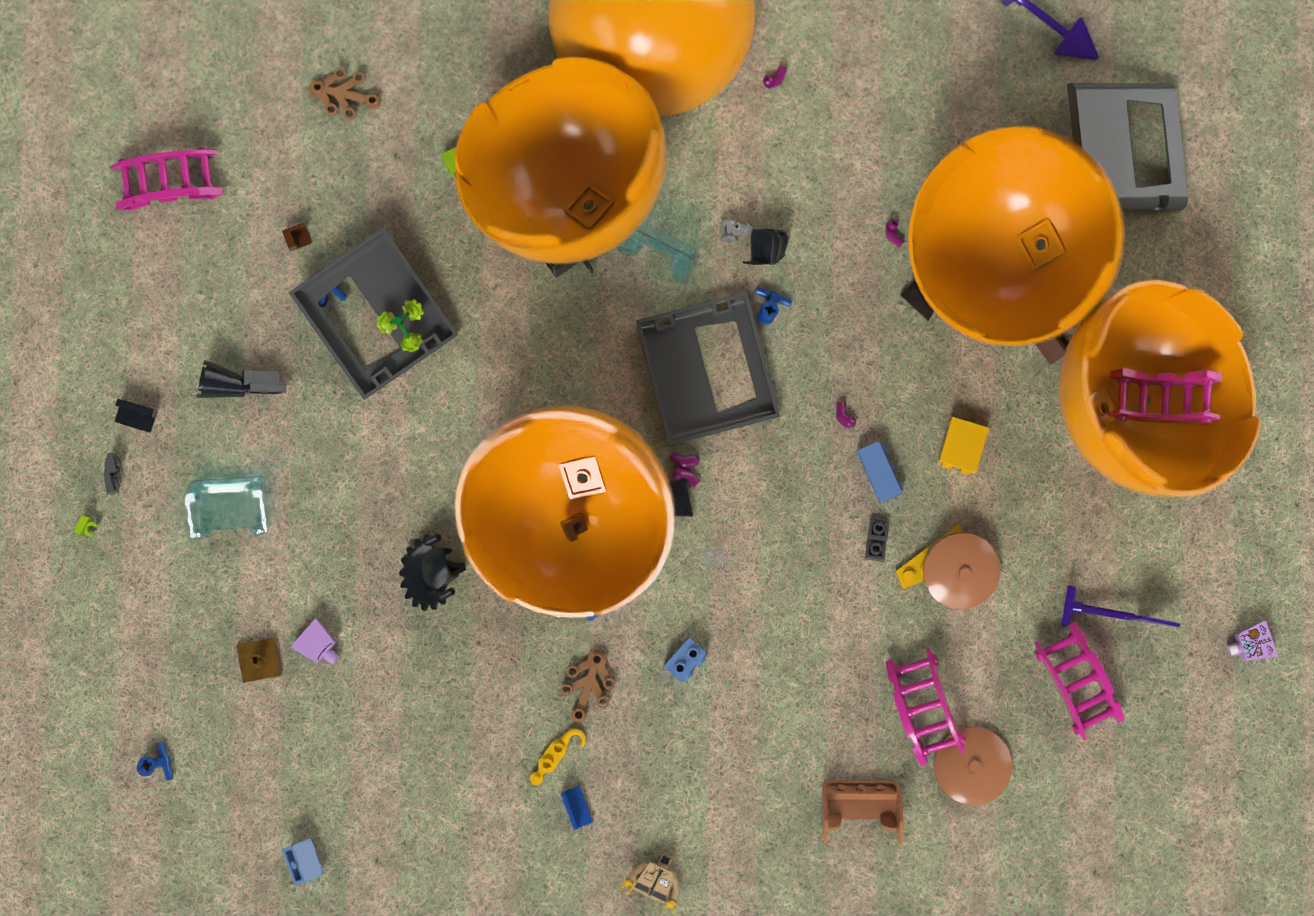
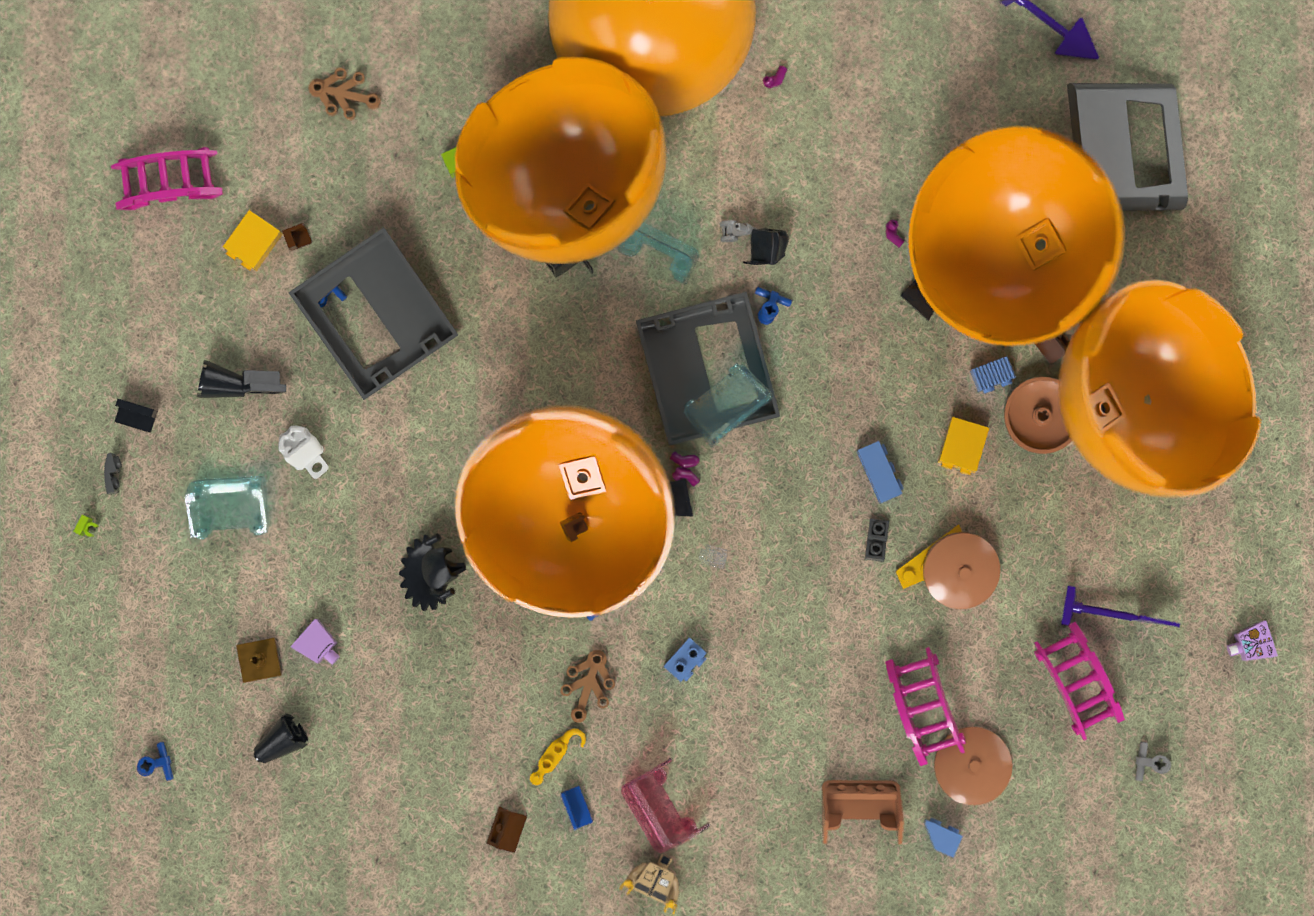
medium blue brick [282,838,324,886] -> none
lime plant [376,299,424,352] -> none
magenta arm [836,402,856,428] -> none
dark pink fence [1108,368,1222,424] -> none
none -> yellow brick [223,210,283,271]
none -> black cone [253,713,308,764]
none -> white piece [278,426,329,479]
none -> reddish brown panel [486,806,527,853]
none -> clear pink windscreen [621,758,710,853]
none -> clear light blue windscreen [683,363,774,448]
none -> medium blue slope [924,818,963,858]
none -> medium blue brick [970,356,1016,394]
none -> nougat dish [1004,377,1072,454]
none -> light grey piece [1135,742,1171,781]

